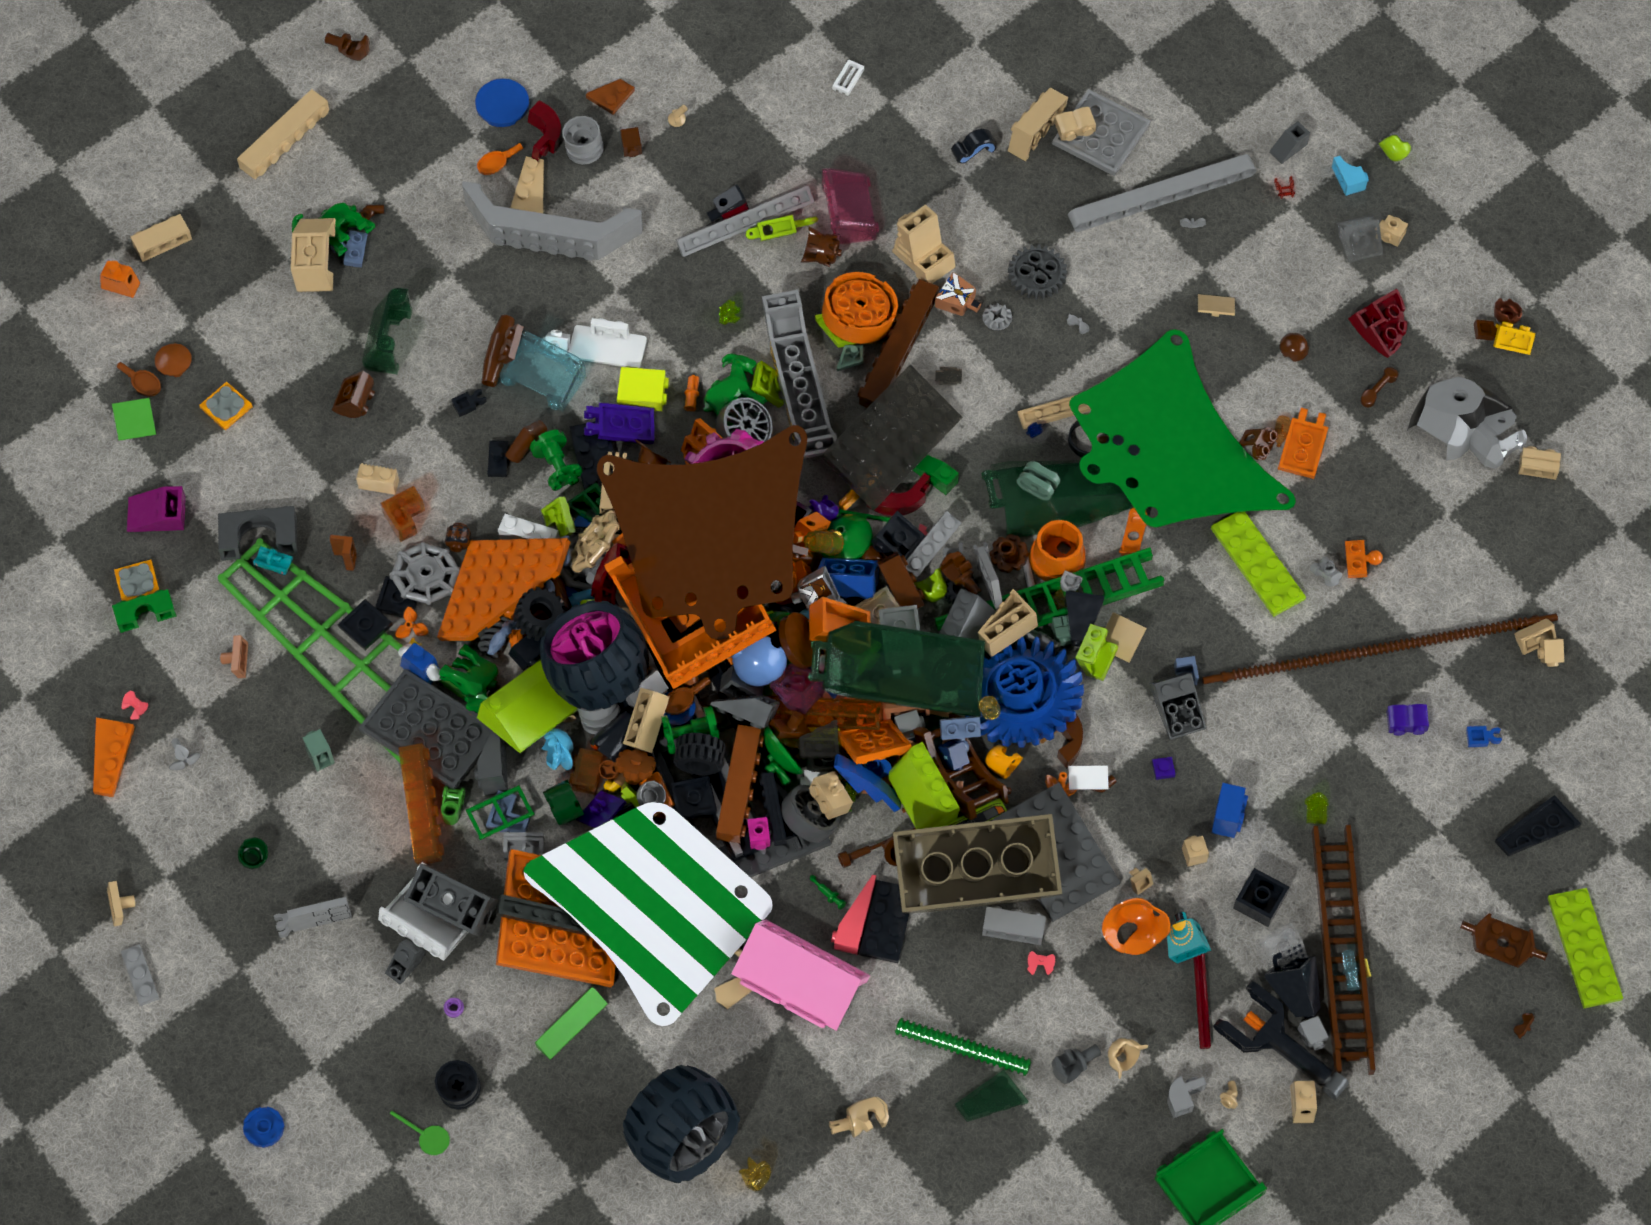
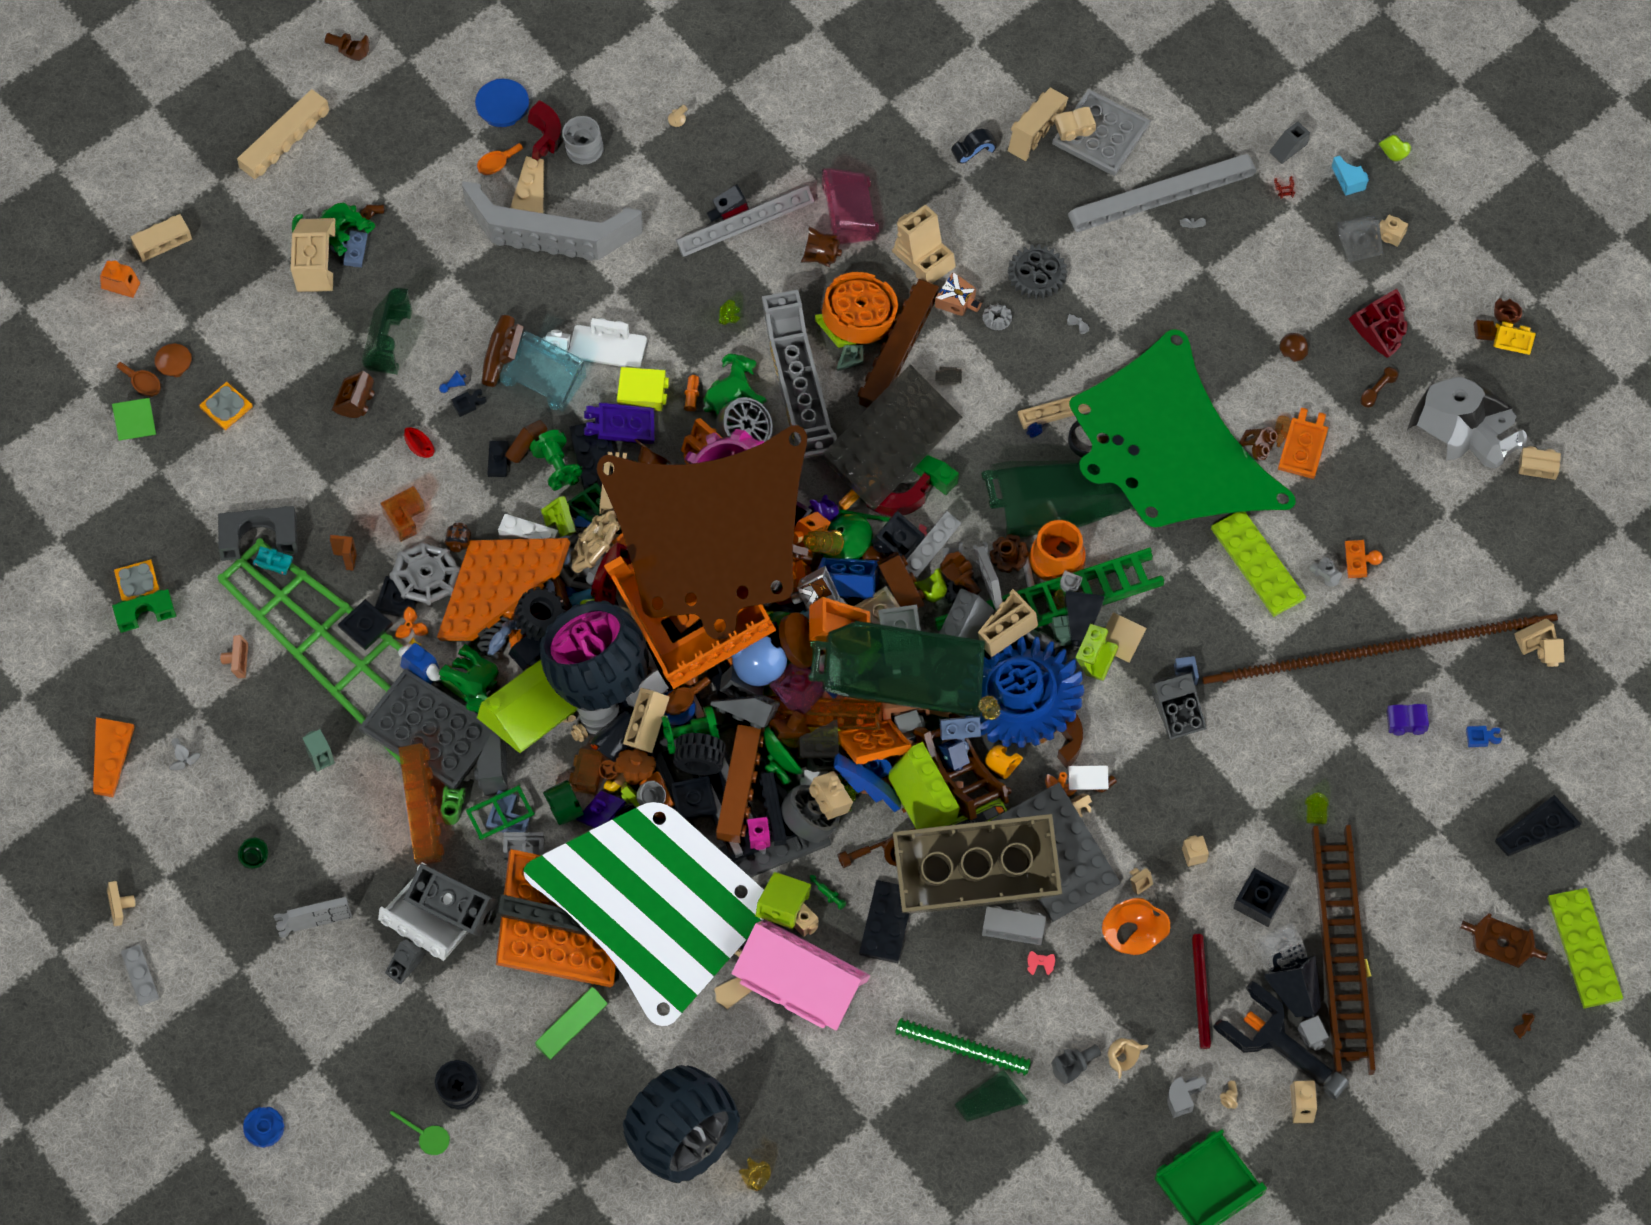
coral piece [121,691,148,720] -> none
magenta slope [127,486,186,532] -> none
tan brick [356,463,399,495] -> none
medium lavender plate [444,998,464,1018] -> none
medium azure hair [542,728,573,770] -> none
dark orange wing [586,79,635,115] -> none
reddish brown brick [620,127,642,157] -> none
lime piece [745,215,819,242] -> none
lime wing [751,360,784,408] -> none
tan piece [829,1097,889,1138] -> none
coral slope [831,875,876,955] -> none
white tile [832,60,864,96] -> none
sand green brick [1017,461,1060,500] -> none
orange piece [1119,507,1147,556] -> none
dark purple plate [1152,757,1176,780] -> none
teal torso [1167,912,1211,963] -> none
tan piece [1198,294,1235,317] -> none
blue brick [1211,783,1248,838] -> none
clear light blue axle [1342,950,1360,991] -> none
none -> red arm [404,427,435,458]
none -> blue piece [439,370,467,393]
none -> tan plate [571,724,588,742]
none -> lime panel [755,872,811,929]
none -> tan brick [794,903,819,937]
none -> tan tile [1070,793,1092,817]

